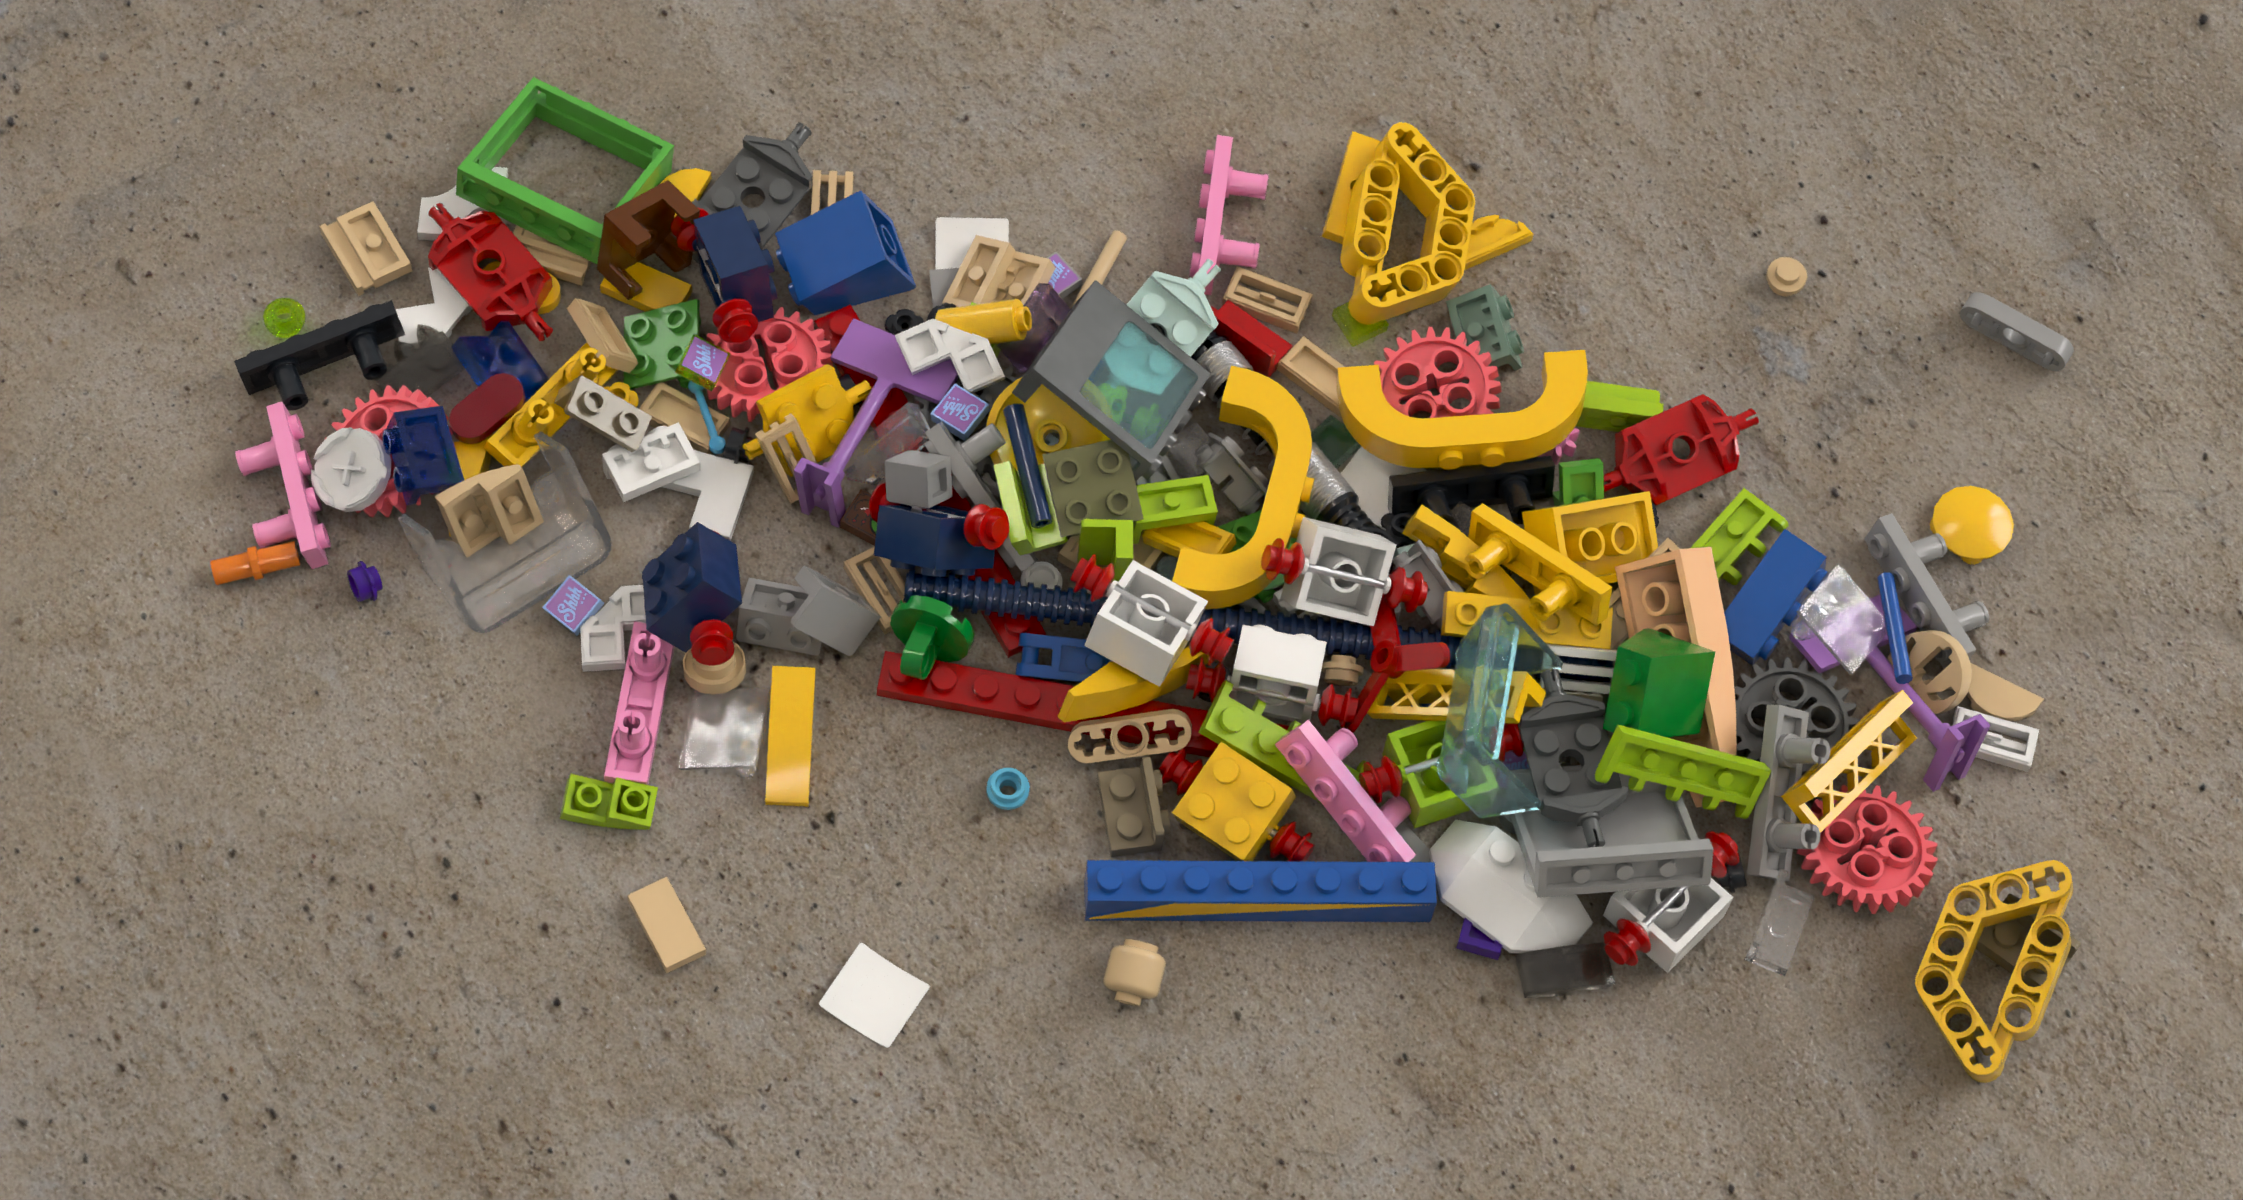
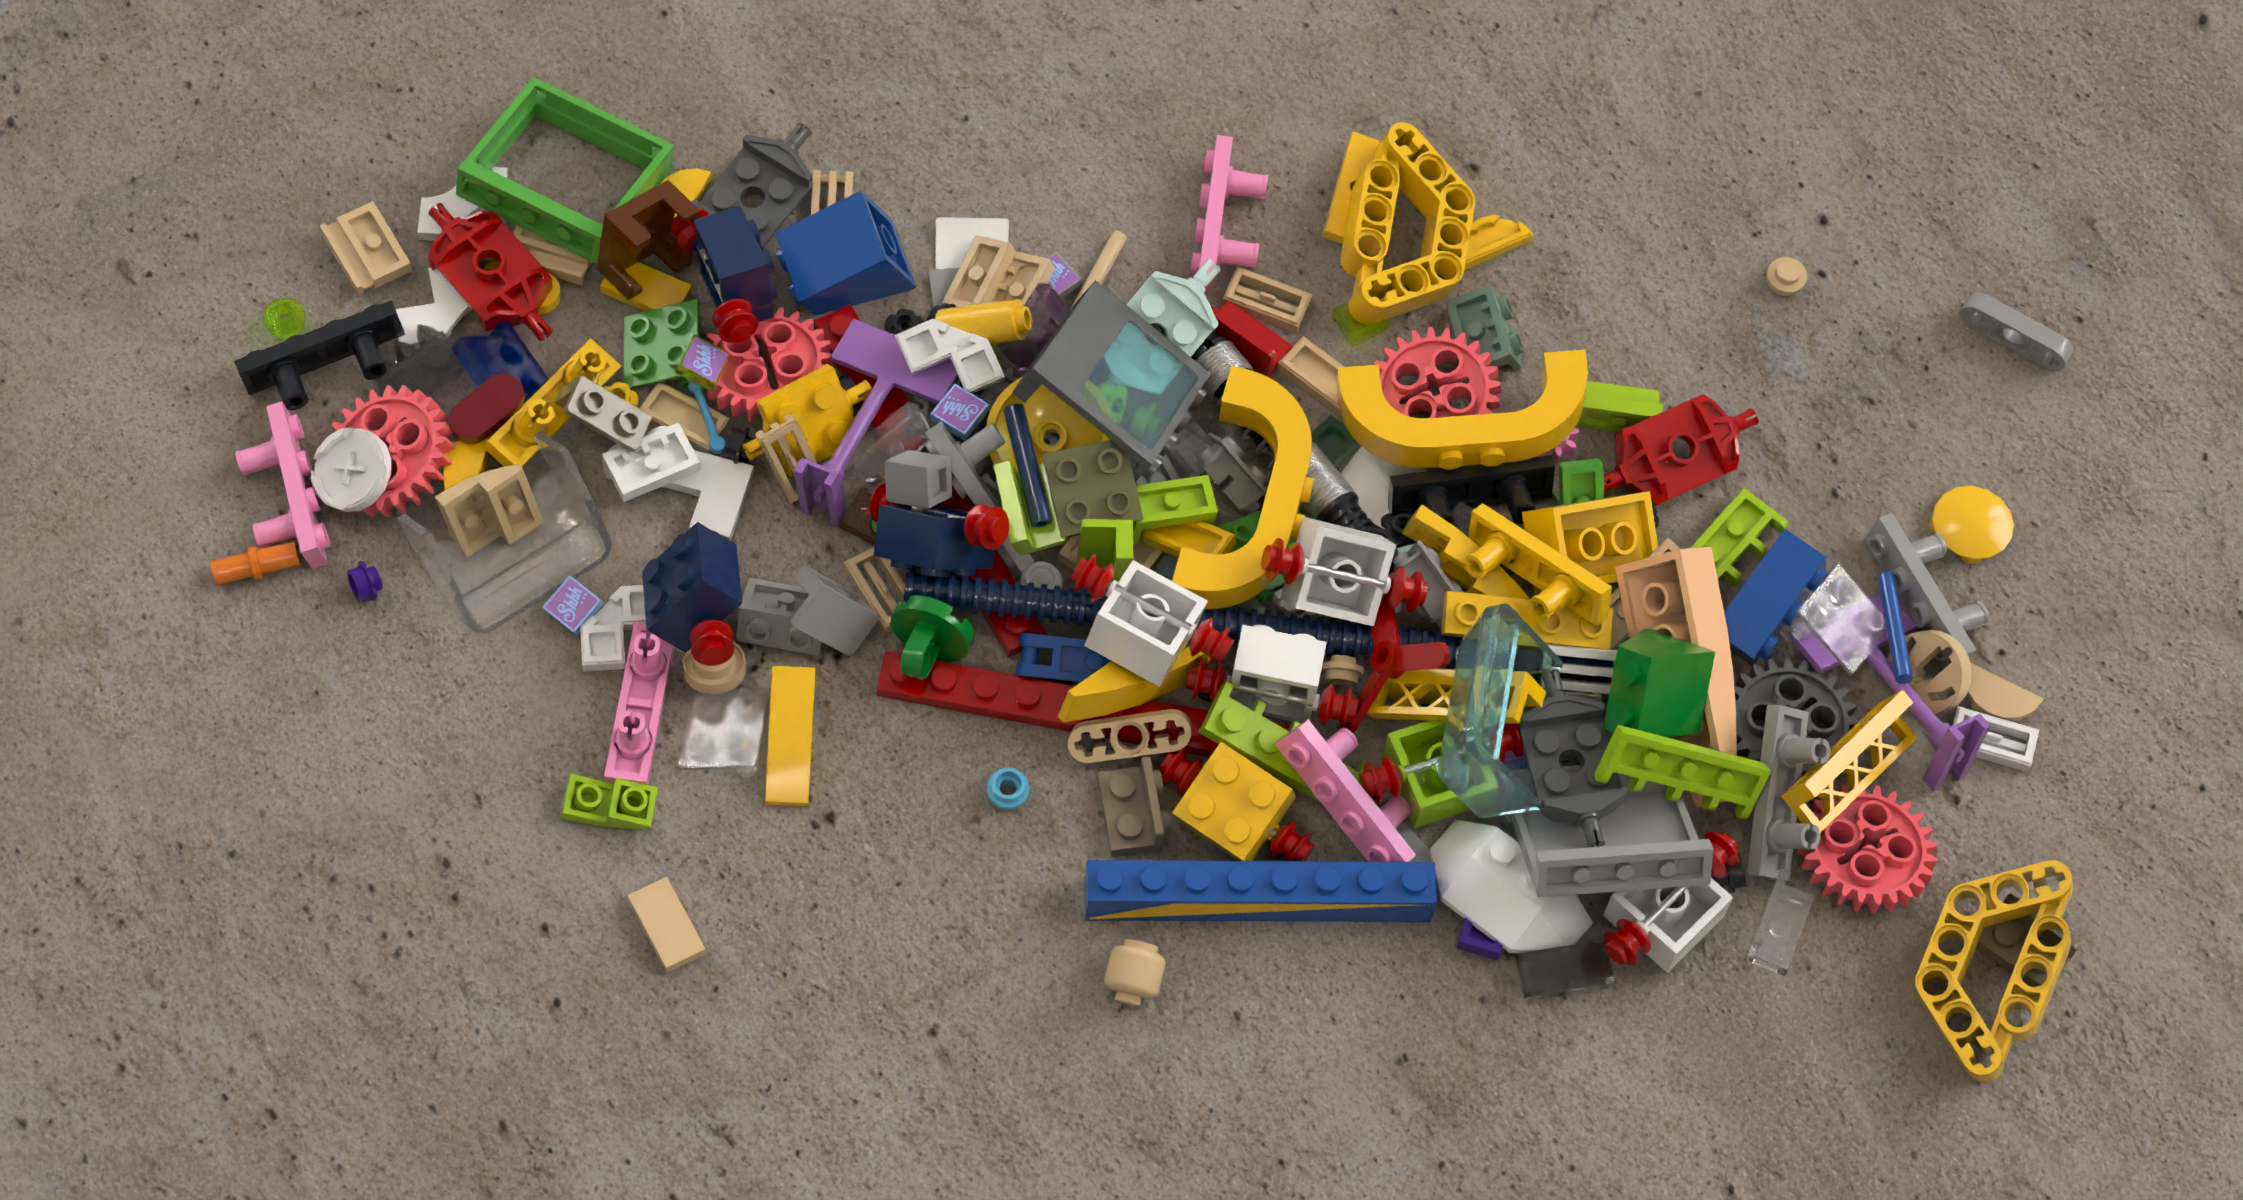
clear blue bracket [382,406,464,505] -> none
tan tile [566,298,638,373] -> none
white sticker [819,943,930,1048] -> none

